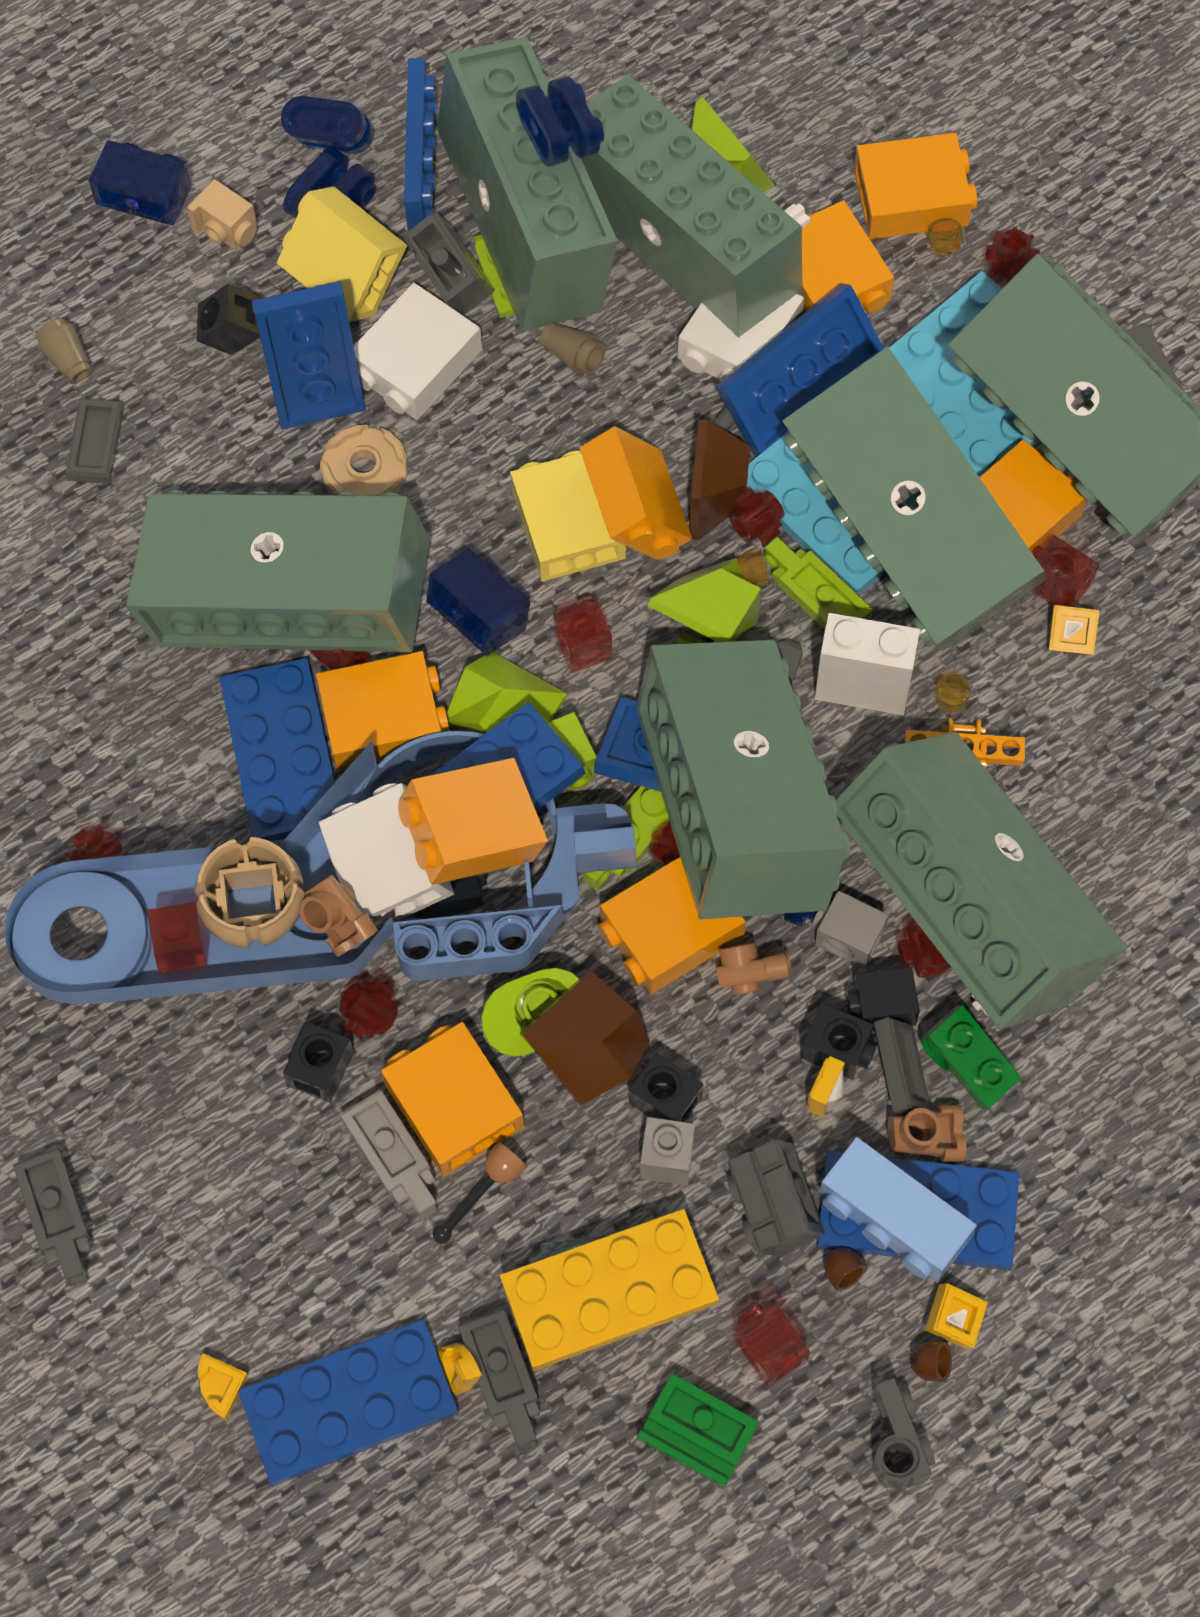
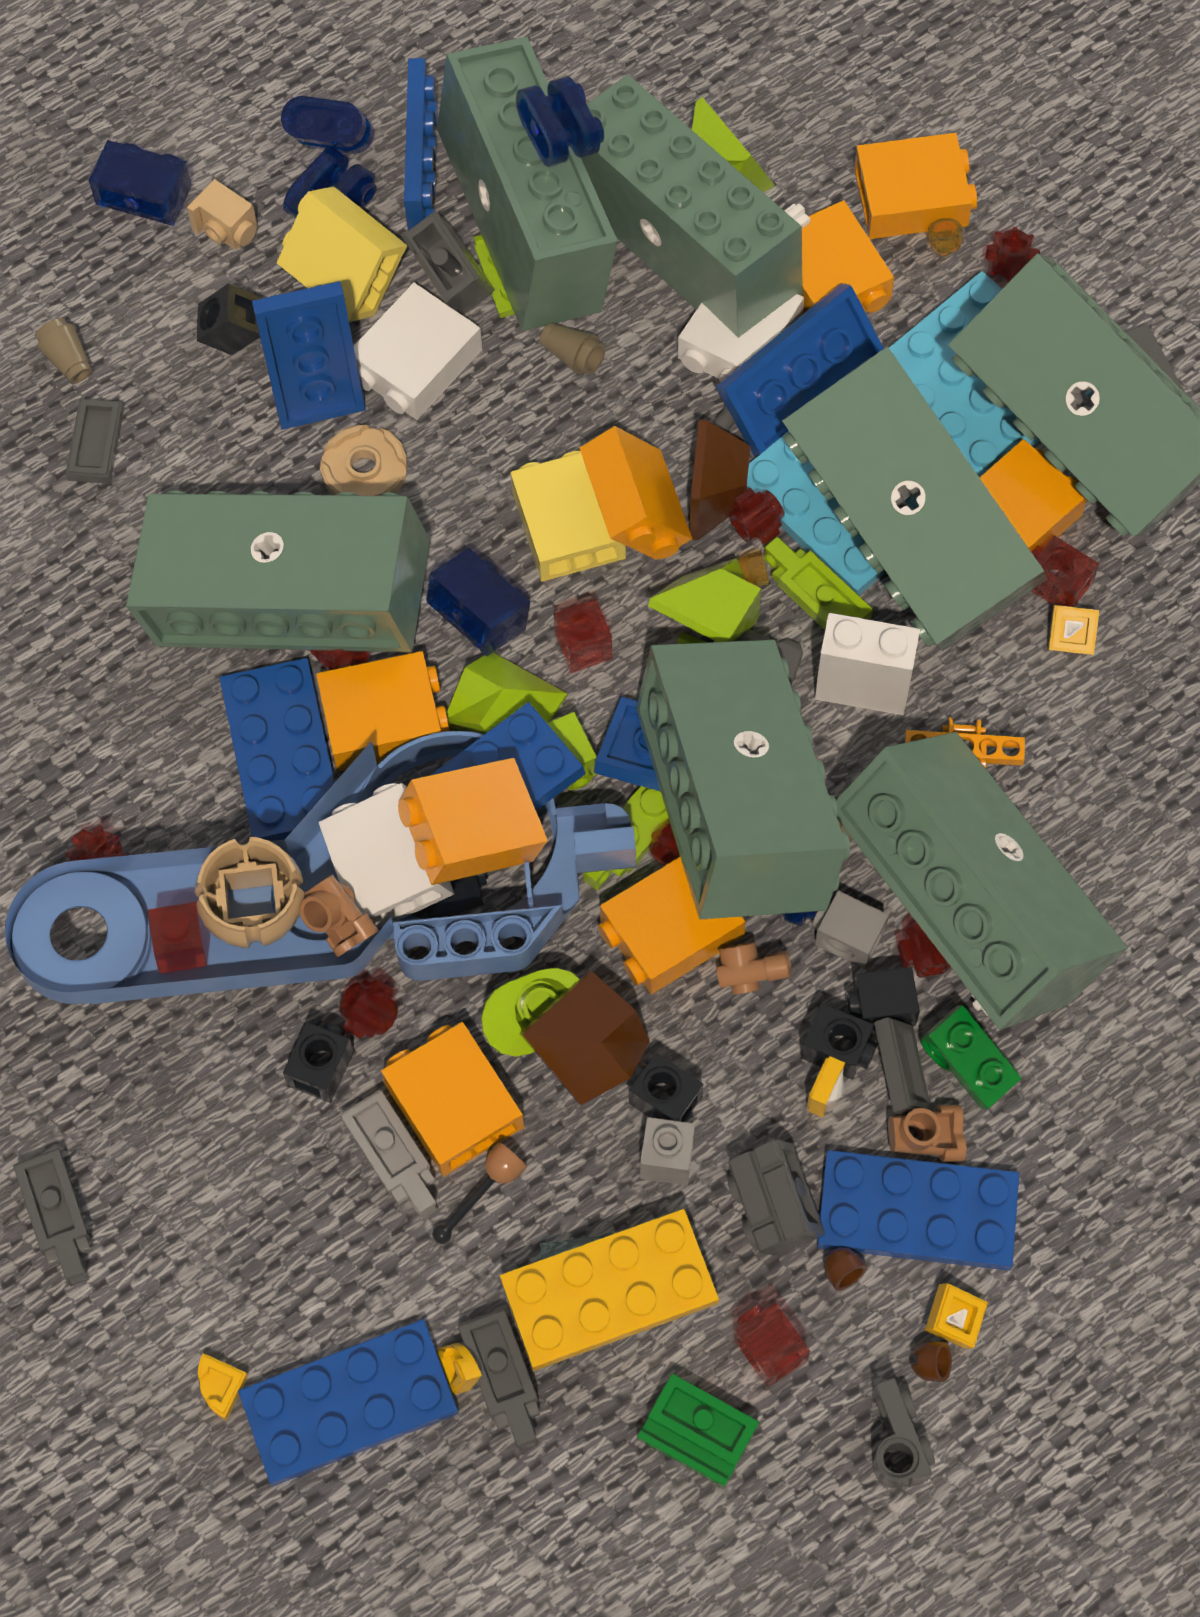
light blue brick [819,1137,977,1283] -> none
clear yellow hinge [934,673,971,713] -> none

